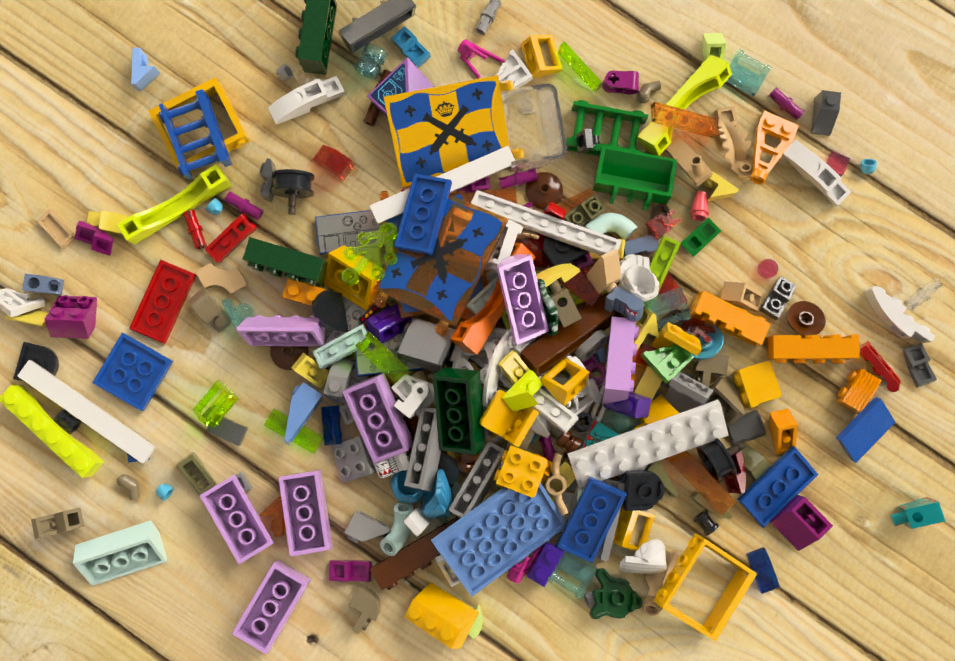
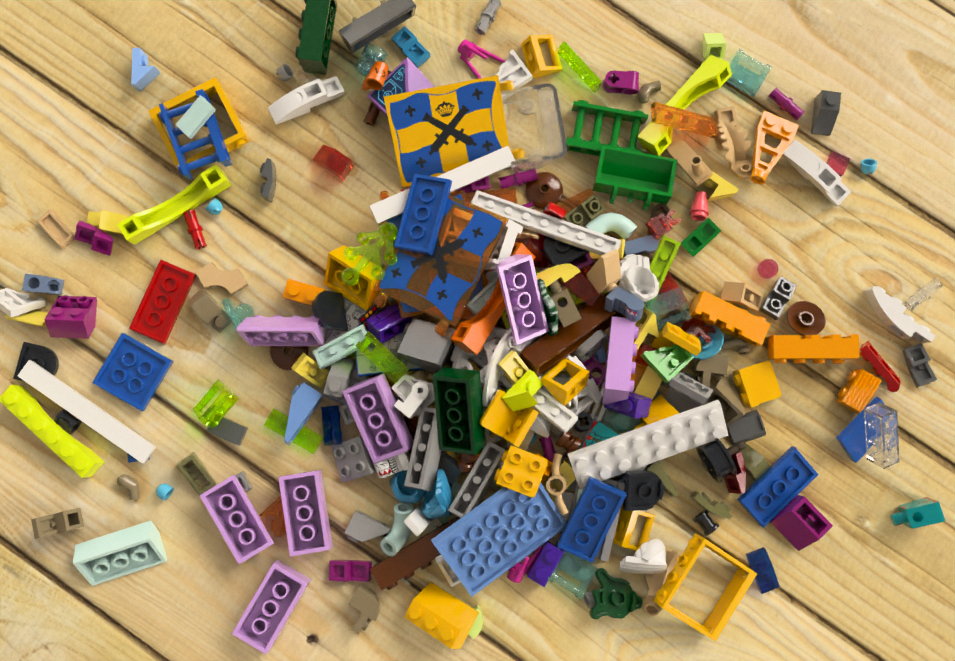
red plate [205,213,257,264] -> none
magenta pin [224,191,264,221] -> none
dark green brick [243,237,327,287] -> none
black wheel [271,169,315,215] -> none
light grey tile [315,210,389,255] -> none
black tile [576,129,600,153] -> none
clear orange tile [666,451,737,515] -> none
light orange slope [769,409,798,455] -> none
none -> light aqua tile [176,95,216,139]
none -> orange piece [362,61,389,91]
none -> dark tan arm [722,337,750,356]
none -> clear brick [864,402,899,469]

